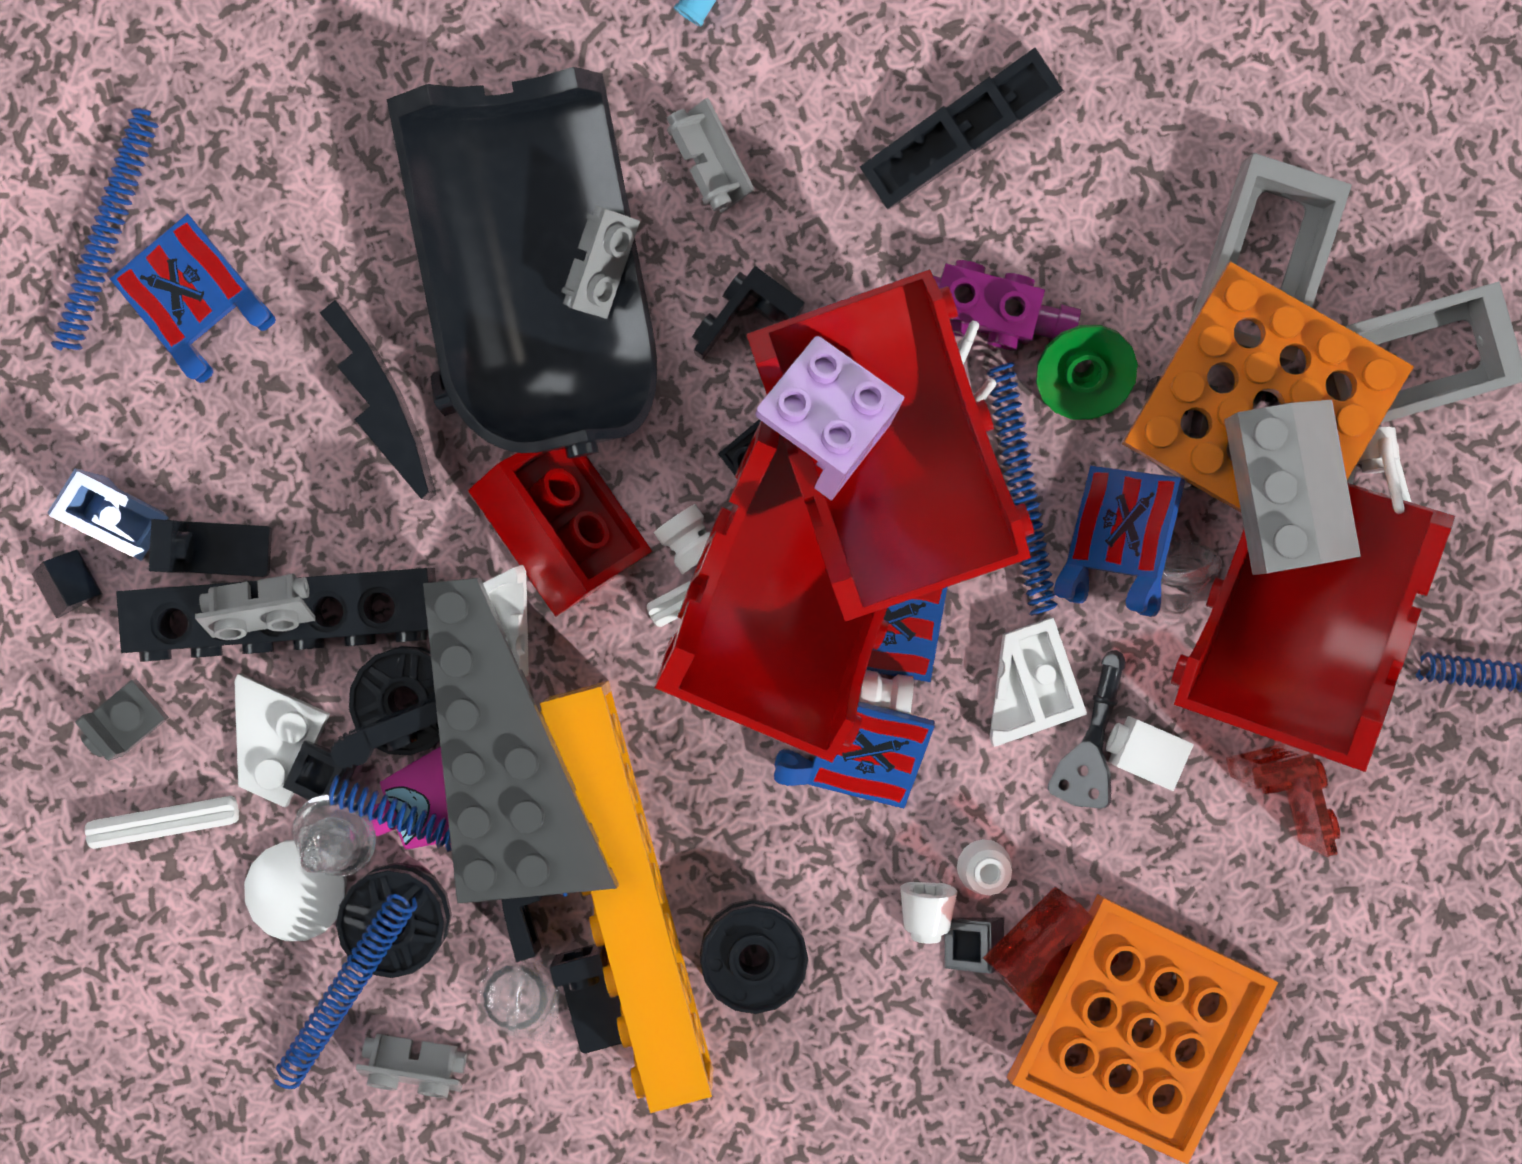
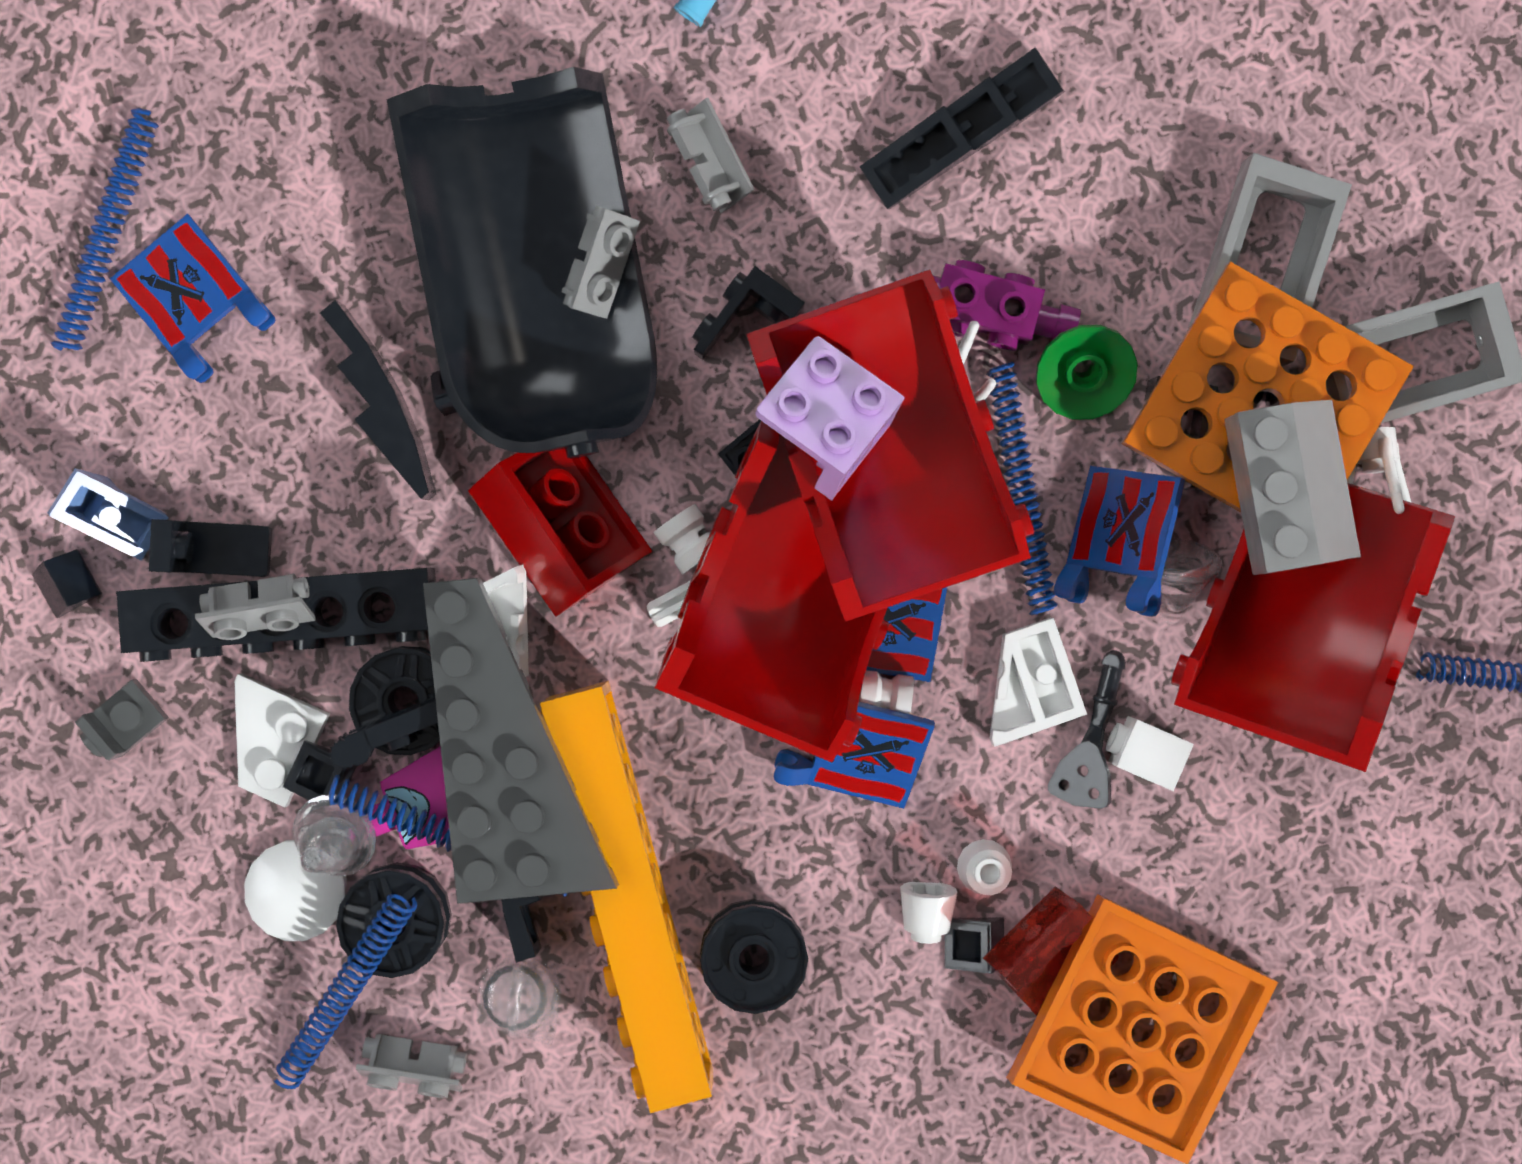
white axle [85,796,239,849] -> none
black bracket [549,944,622,1054] -> none
clear red bracket [1226,743,1341,857] -> none

